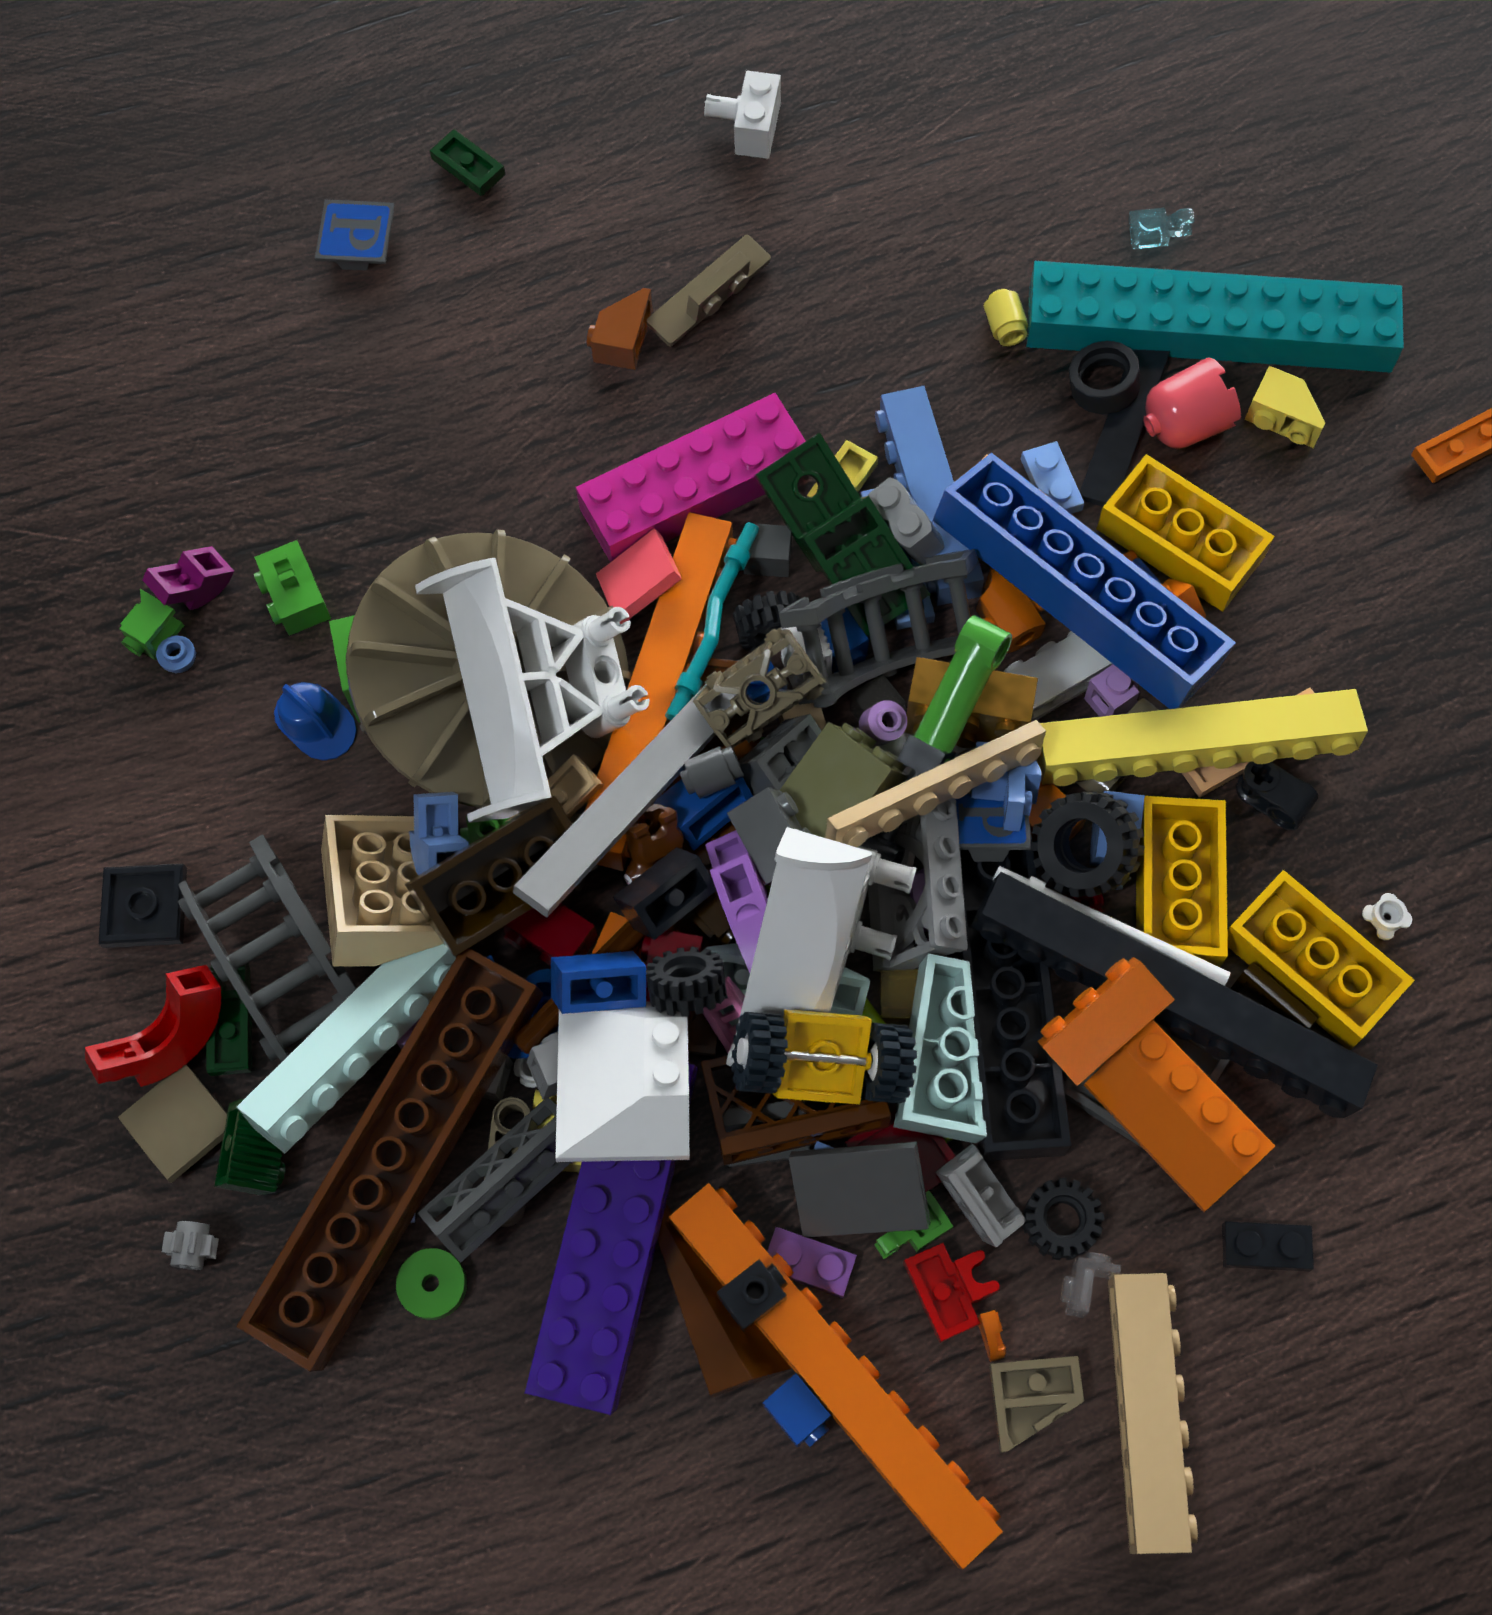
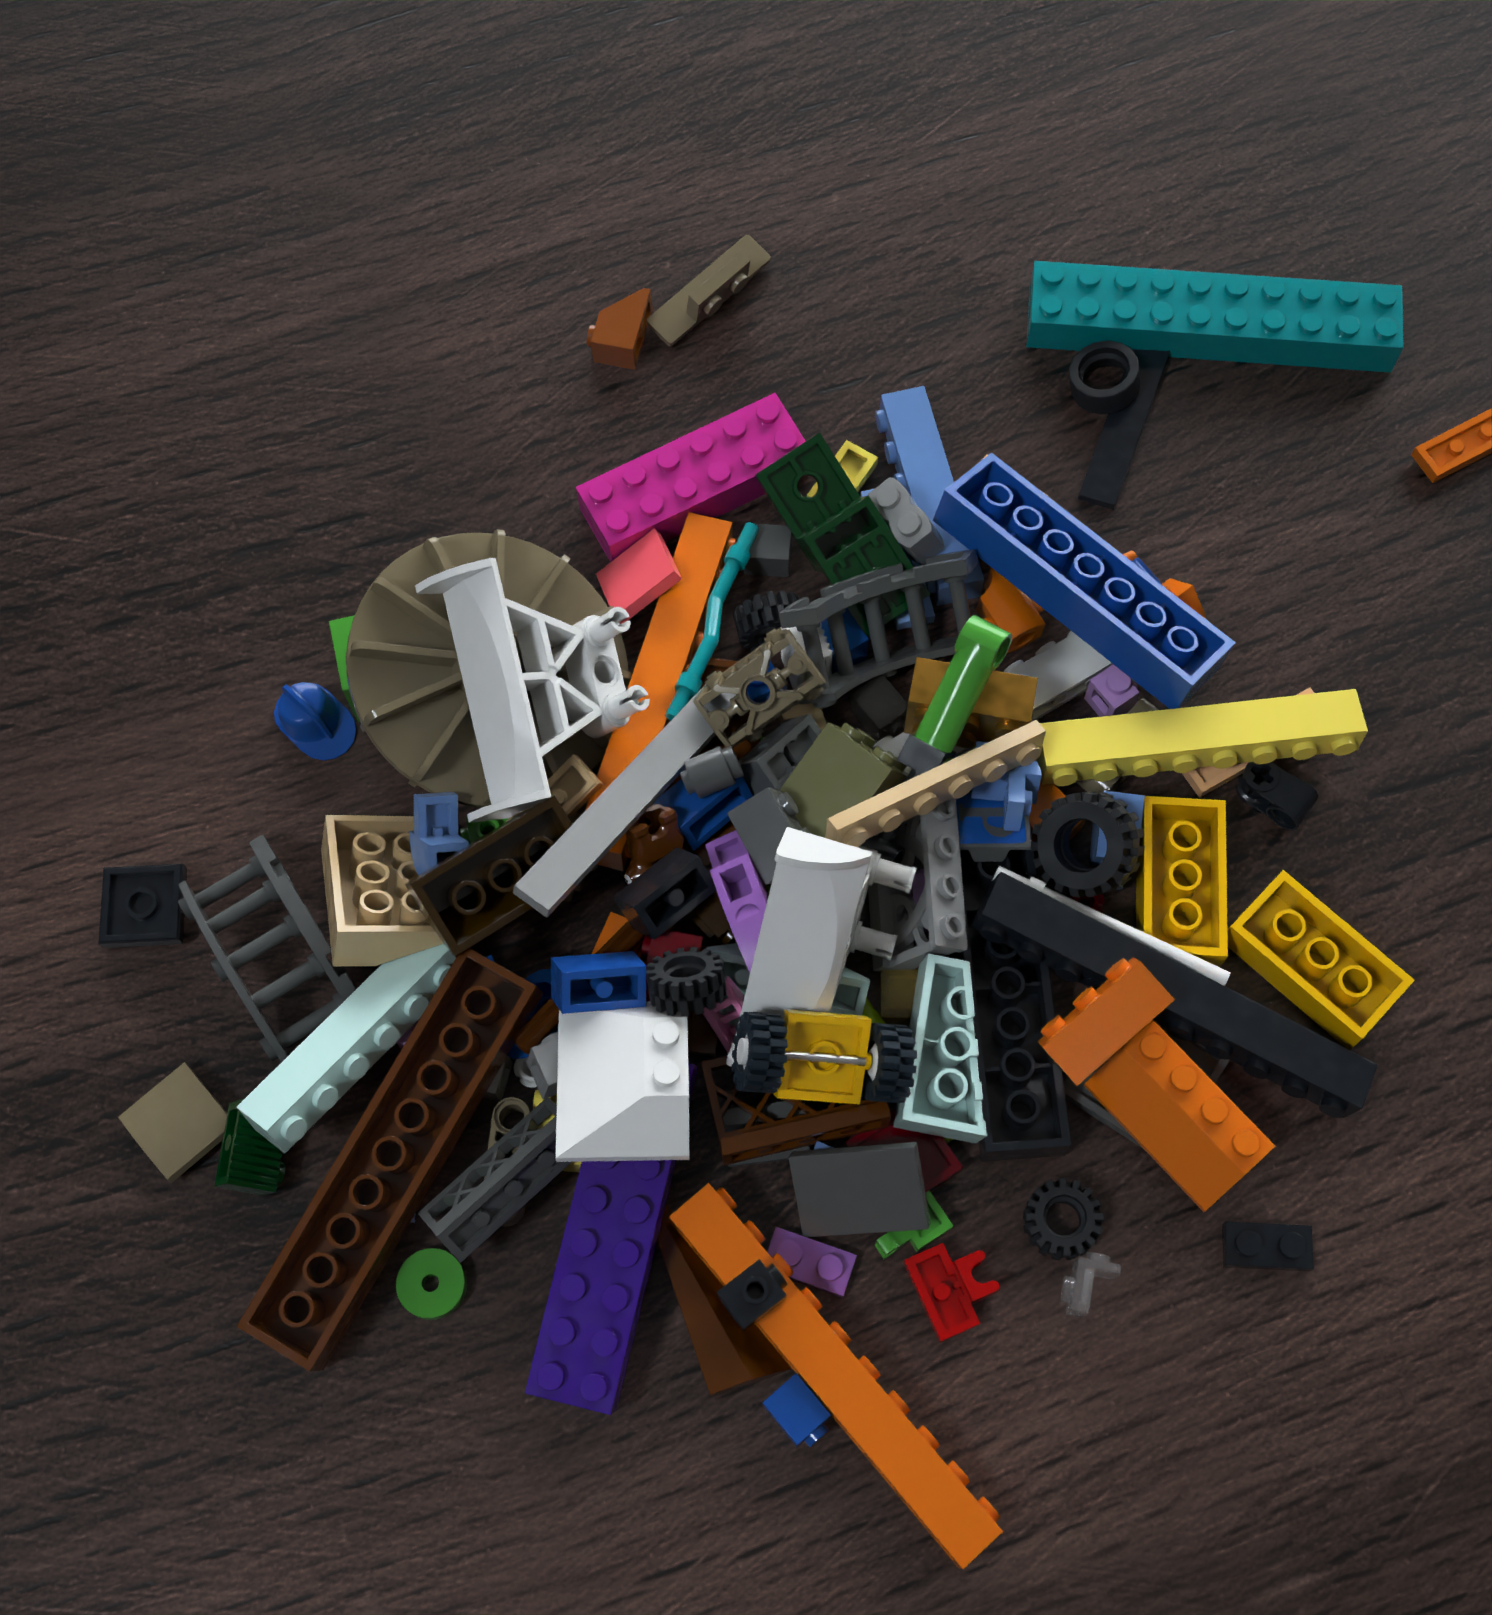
red arch [85,965,221,1087] -> none
bright green window [119,589,184,660] -> none
magenta brick [142,546,234,610] -> none
medium blue plate [156,635,196,673] -> none
light grey gear [161,1221,219,1270] -> none
dark green hinge [206,963,252,1076] -> none
bright green brick [253,540,331,636] -> none
piece [315,199,395,271] -> none
dark green plate [430,129,506,197] -> none
dark red brick [503,903,598,969] -> none
white brick [704,71,781,159] -> none
lavender brick [859,700,907,746] -> none
light grey hinge [935,1144,1026,1247] -> none
orange tile [978,1310,1006,1362] -> none
light yellow brick [984,289,1028,346] -> none
dark tan wing [989,1356,1084,1453] -> none
light blue plate [1021,441,1084,514] -> none
yellow brick [1096,454,1275,612] -> none
tan brick [1108,1273,1198,1554] -> none
clear light blue plate [1128,207,1195,249] -> none
coral cylinder [1143,357,1241,449] -> none
dark brown plate [1230,962,1318,1029] -> none
light yellow slope [1245,366,1325,448] -> none
white plate [1362,893,1412,940] -> none

